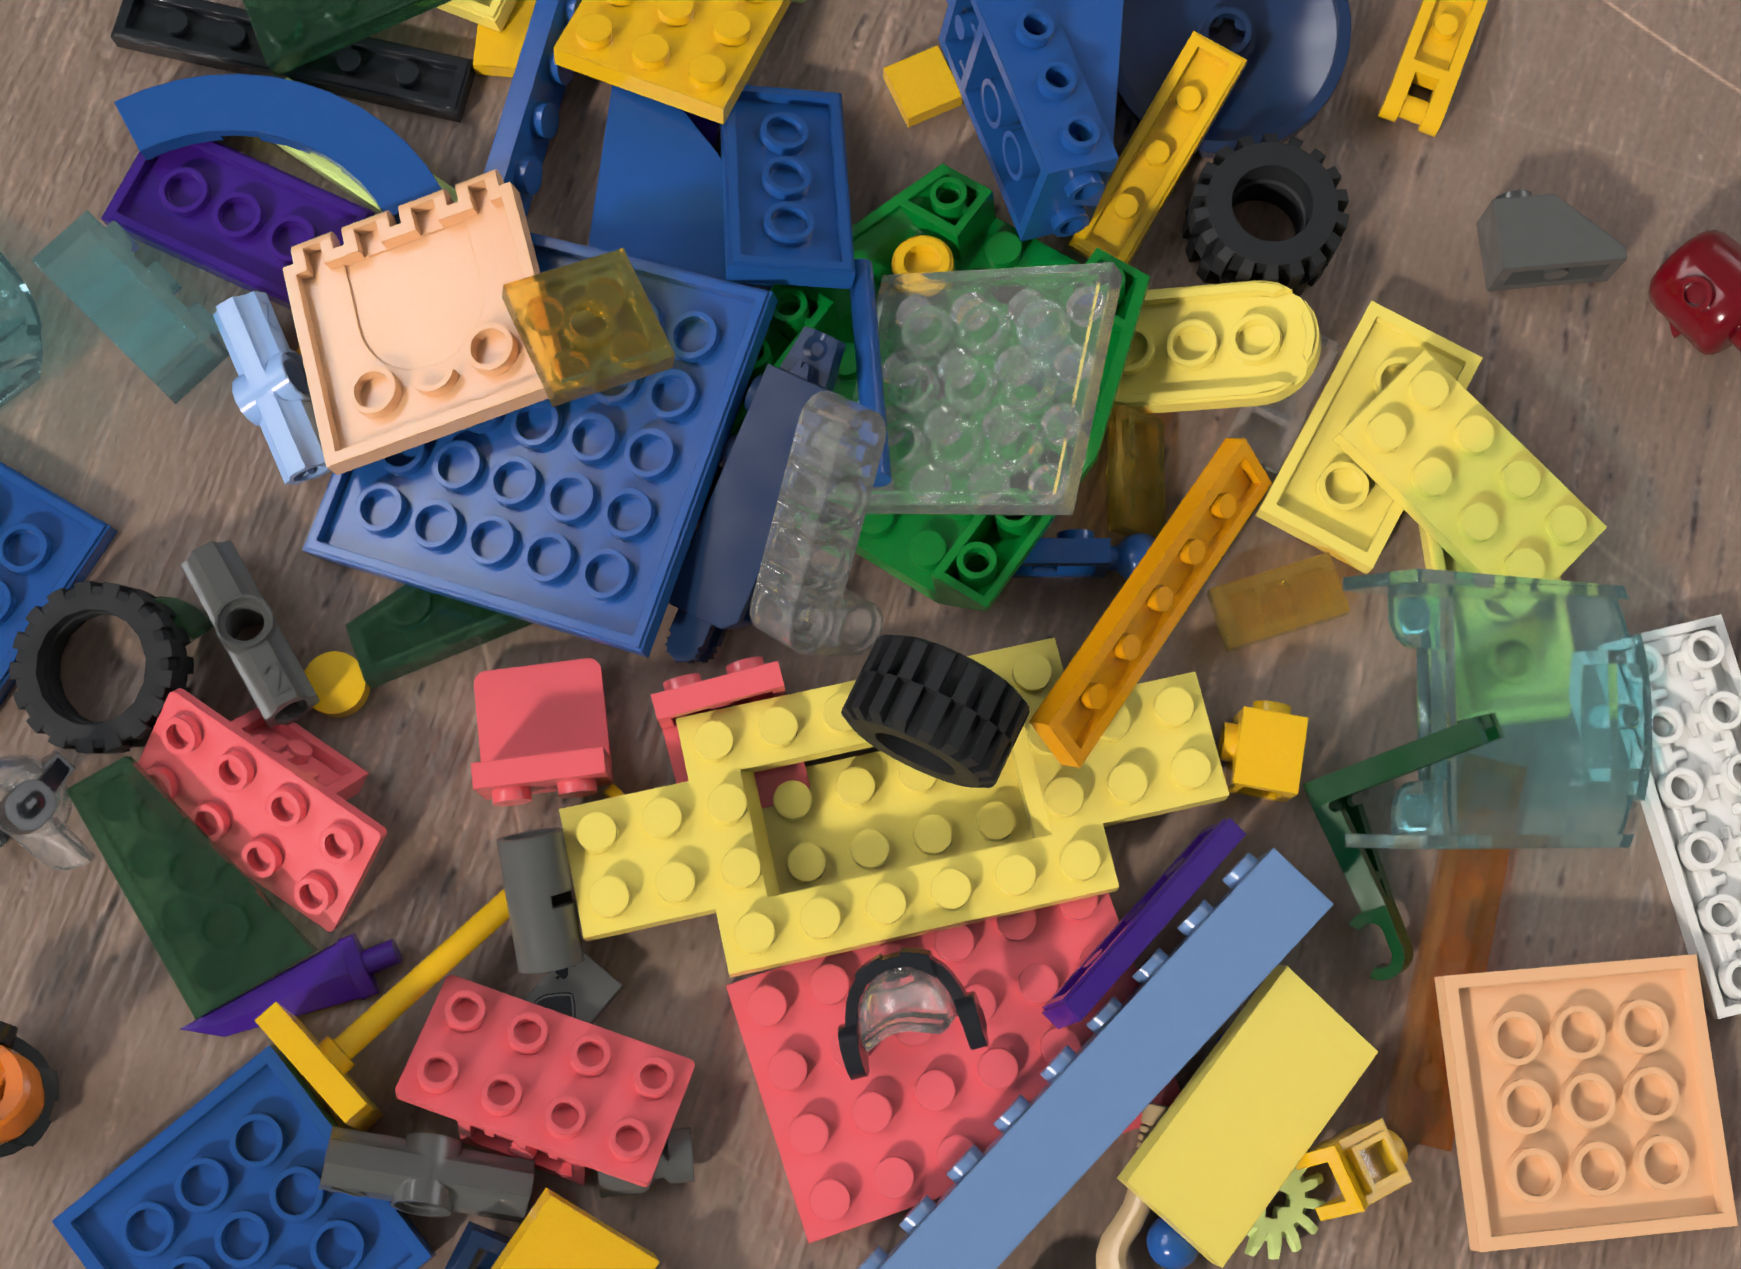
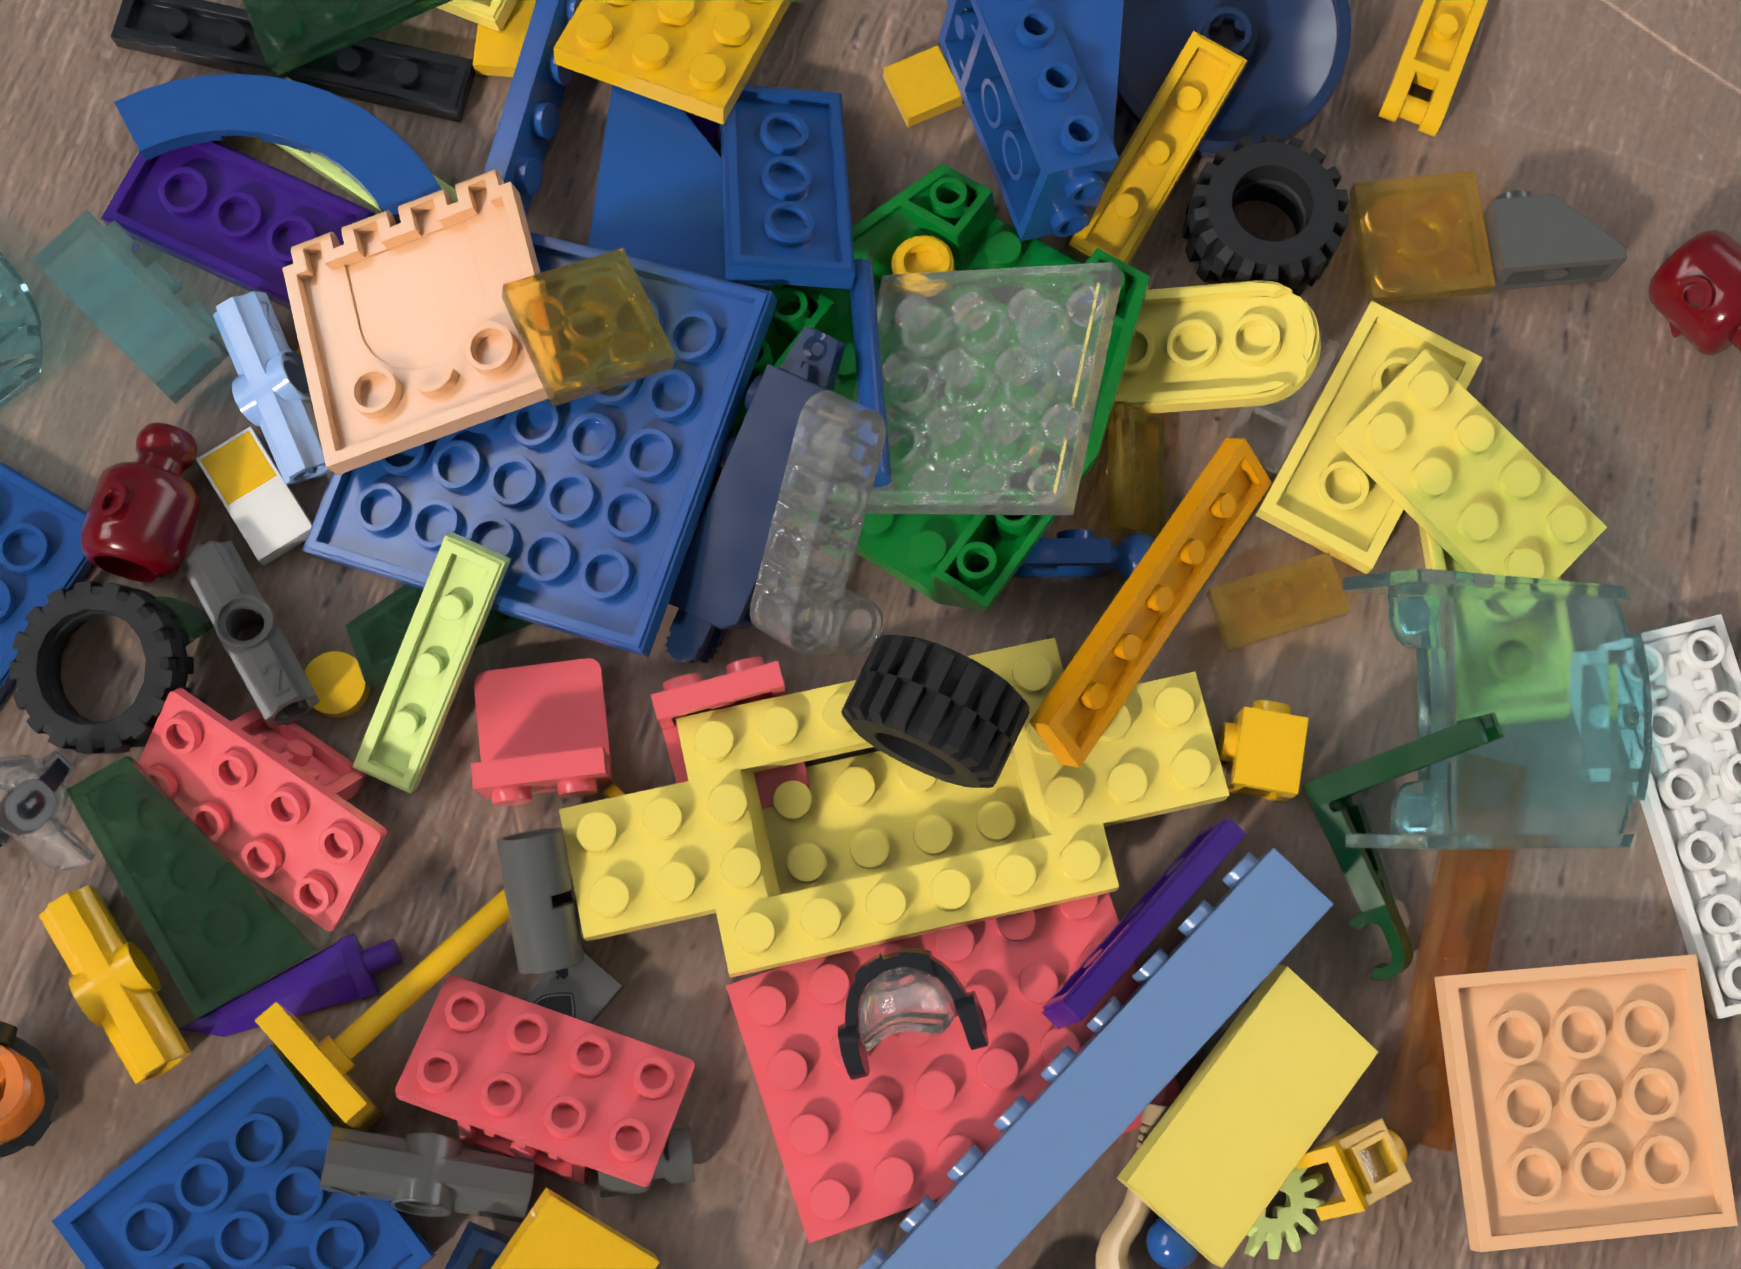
none -> yellow piece [39,885,192,1084]
none -> dark red piece [80,422,200,583]
none -> white tile [196,427,312,566]
none -> yellowish green tile [353,532,511,794]
none -> clear yellow plate [1349,171,1495,305]

